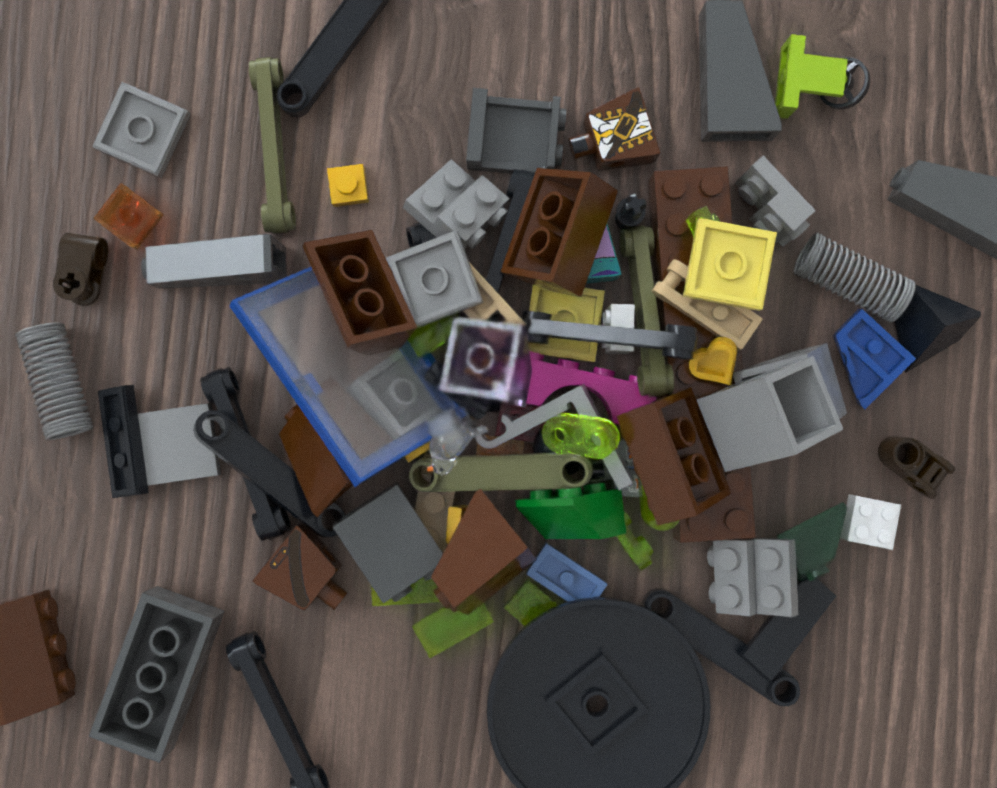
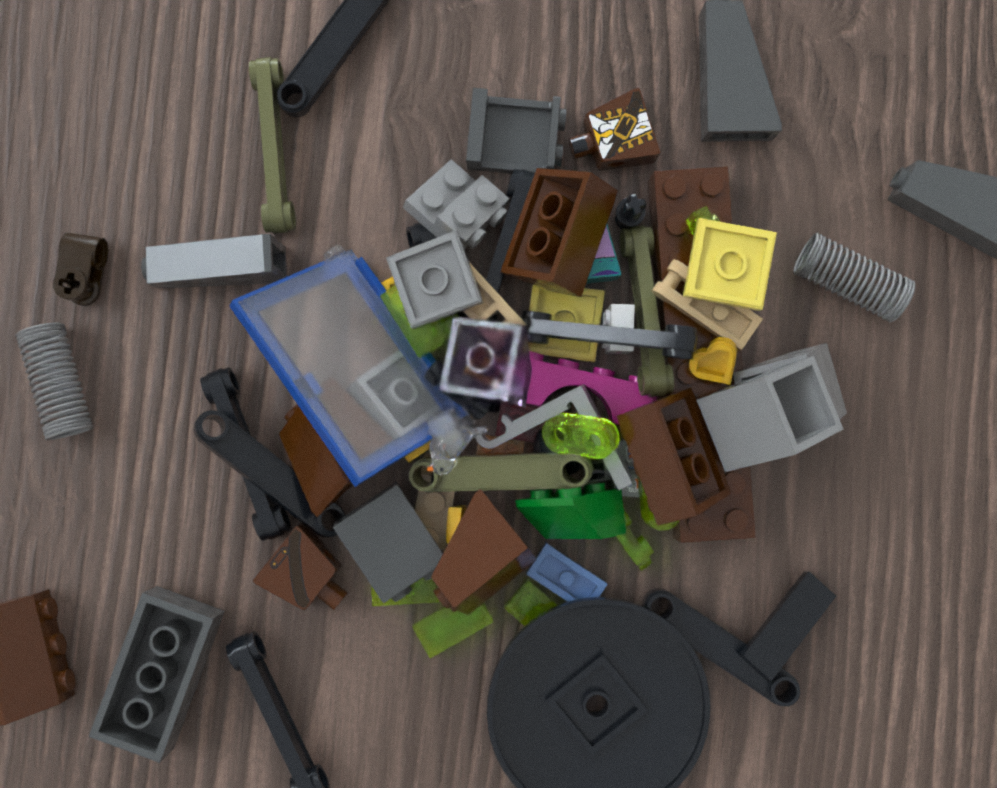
light grey tile [92,82,191,178] -> none
clear orange piece [93,183,164,250] -> none
black tile [98,385,149,498] -> none
light grey tile [138,403,221,486] -> none
reddish brown slope [302,230,418,356] -> none
yellow plate [327,164,369,207] -> none
light grey plate [707,537,799,617] -> none
light grey plate [735,155,816,247] -> none
lime piece [775,34,870,119] -> none
clear green slope [777,502,847,582] -> none
blue wing [833,309,916,409] -> none
white piece [840,494,901,550] -> none
dark brown piece [878,436,956,499] -> none
black slope [895,285,981,373] -> none

